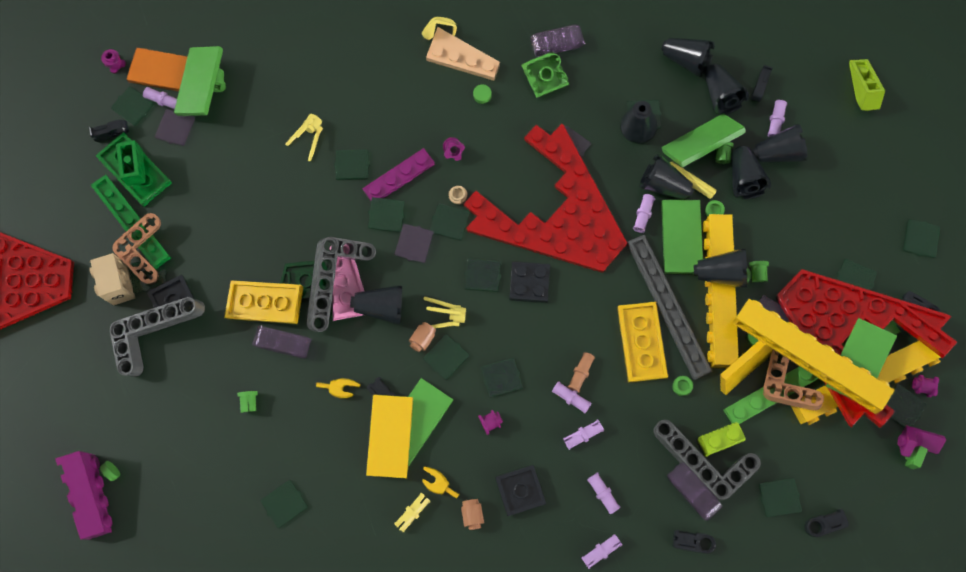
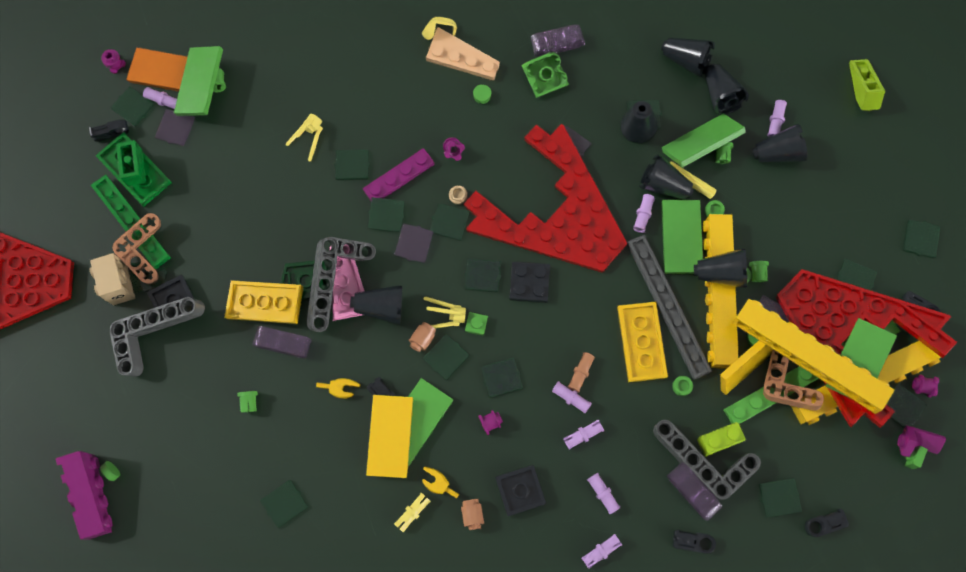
black cone [732,146,771,199] -> none
black piece [751,65,773,102] -> none
none -> bright green plate [465,312,488,336]

